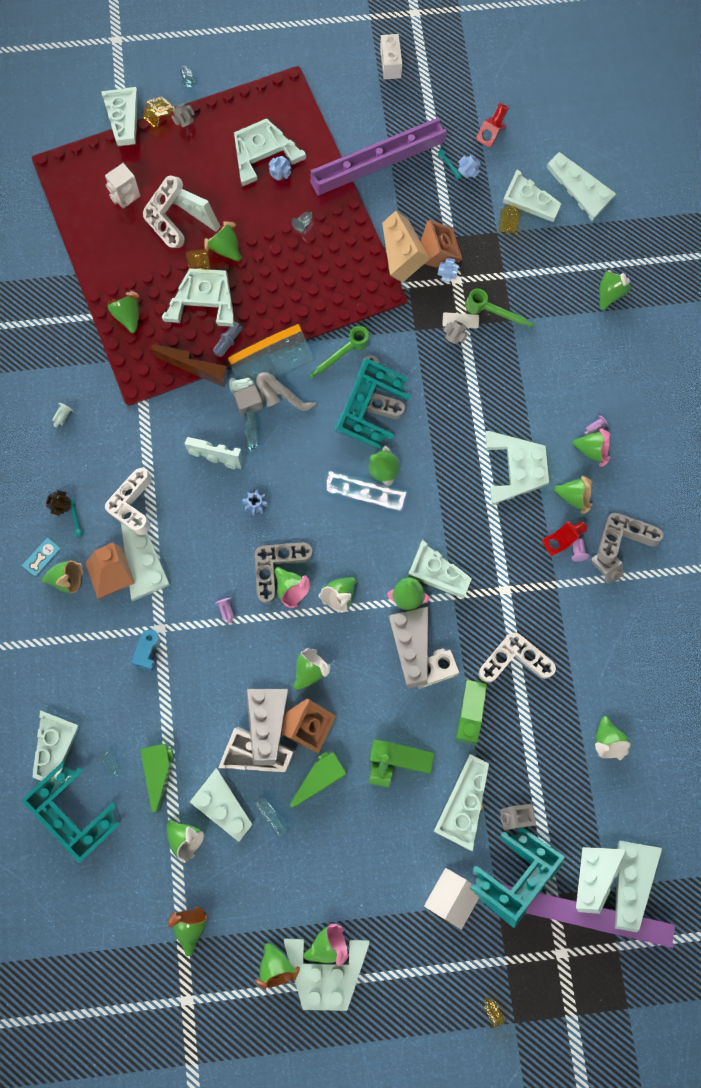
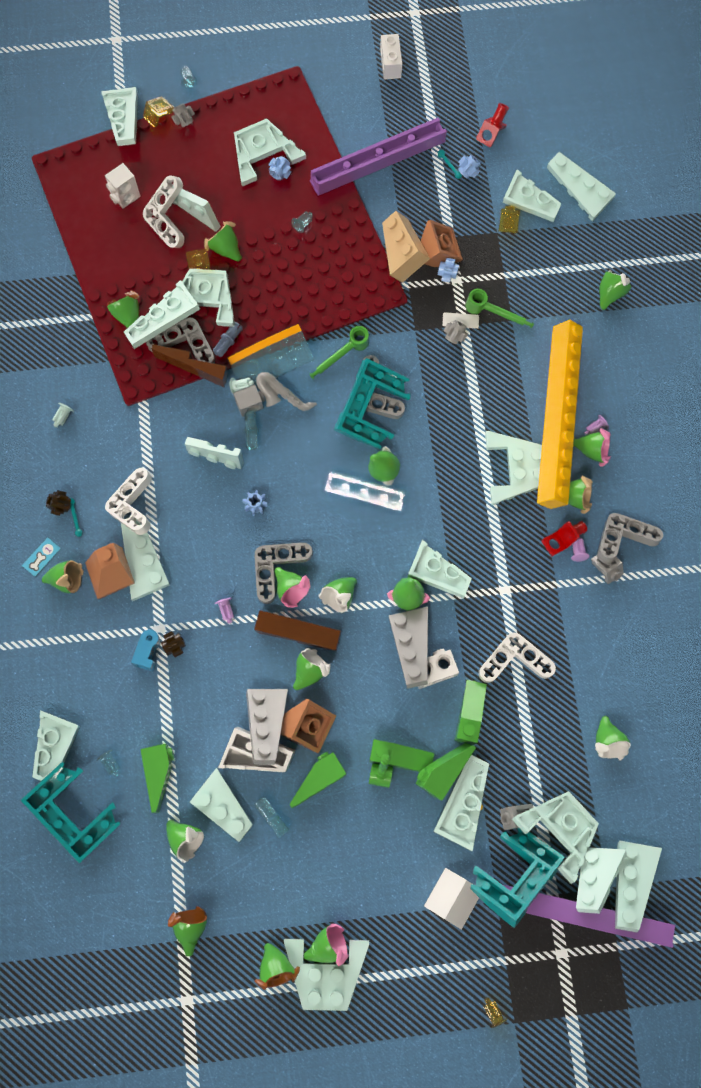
none -> light aqua wing [124,280,200,349]
none -> light grey beam [146,318,215,364]
none -> dark brown gear [161,631,186,658]
none -> reddish brown slope [254,610,341,651]
none -> bright green slope [415,743,476,801]
none -> light aqua wing [512,791,599,884]
none -> yellow brick [537,320,583,509]

